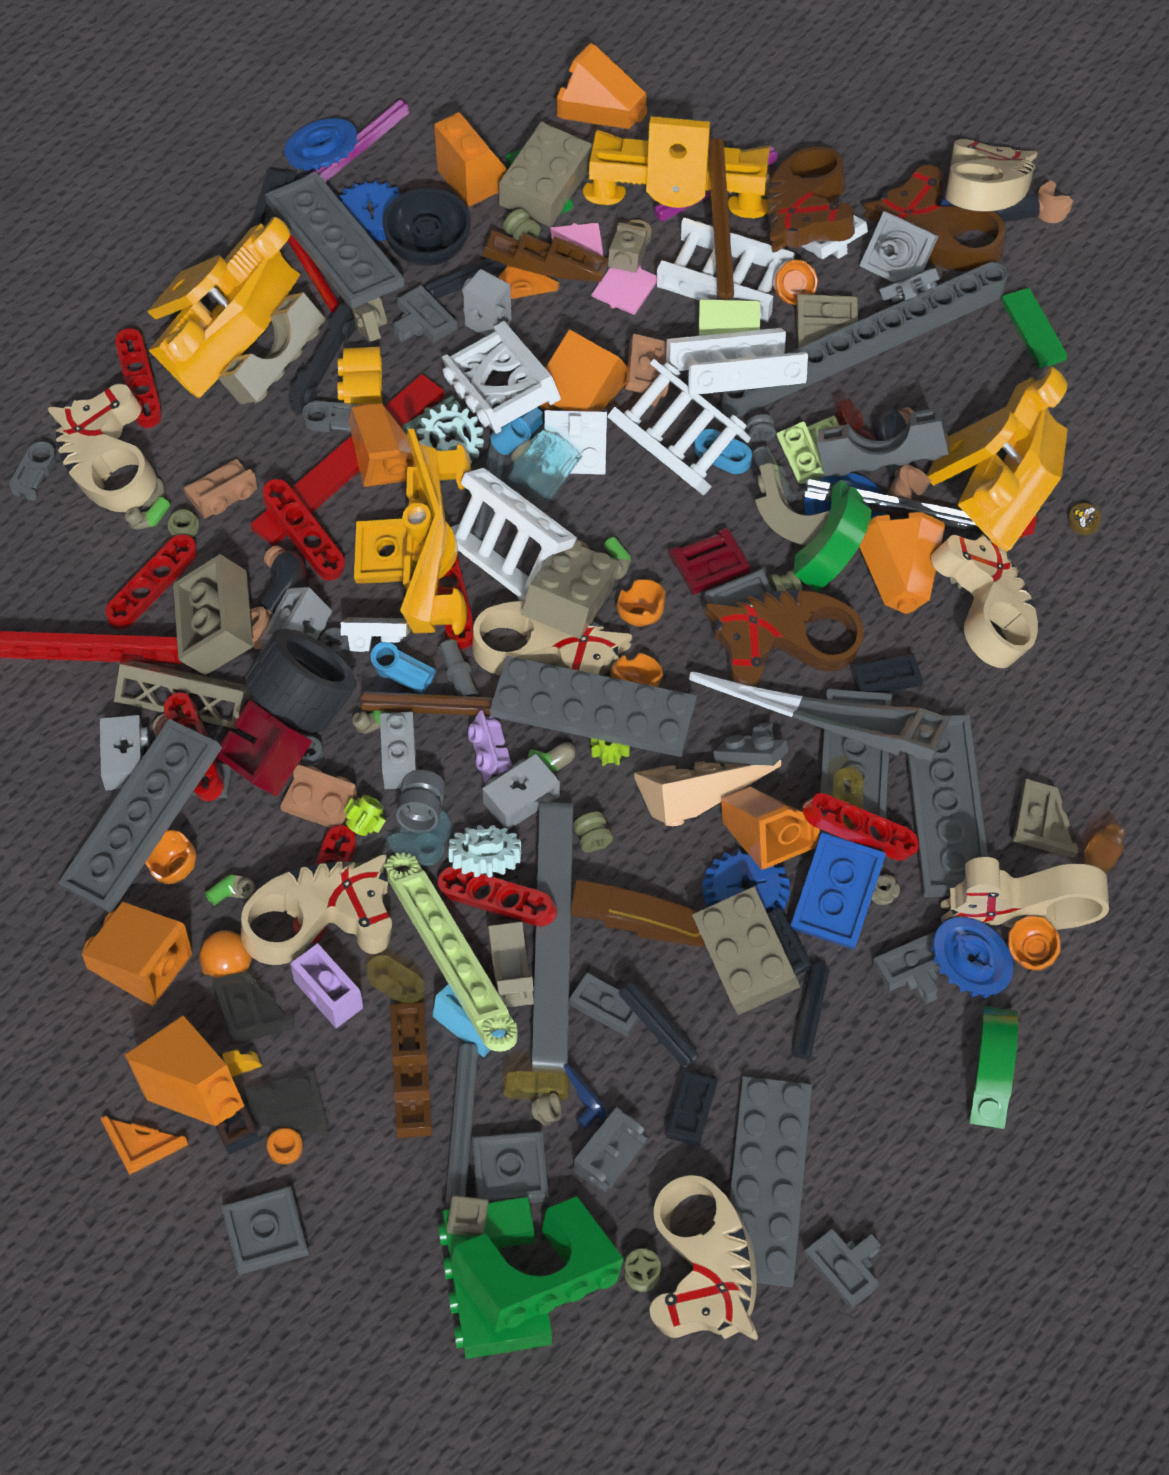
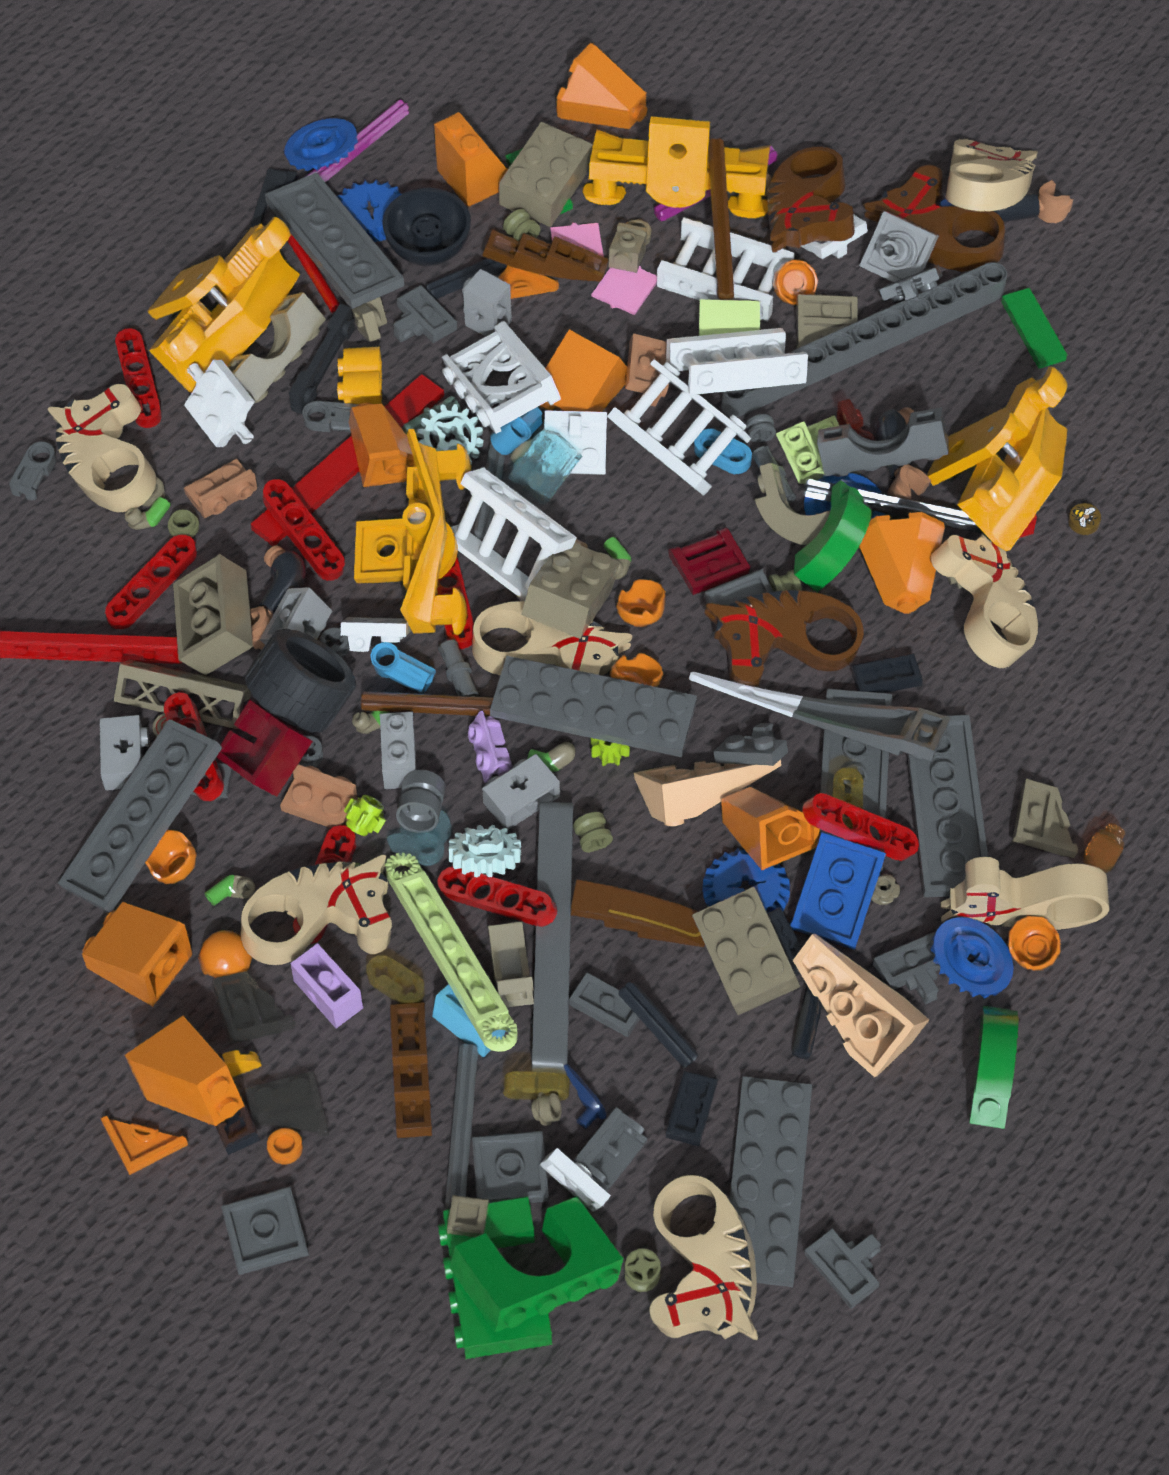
none -> white plate [184,360,255,447]
none -> white plate [540,1148,610,1212]
none -> light nougat wedge [793,934,929,1077]

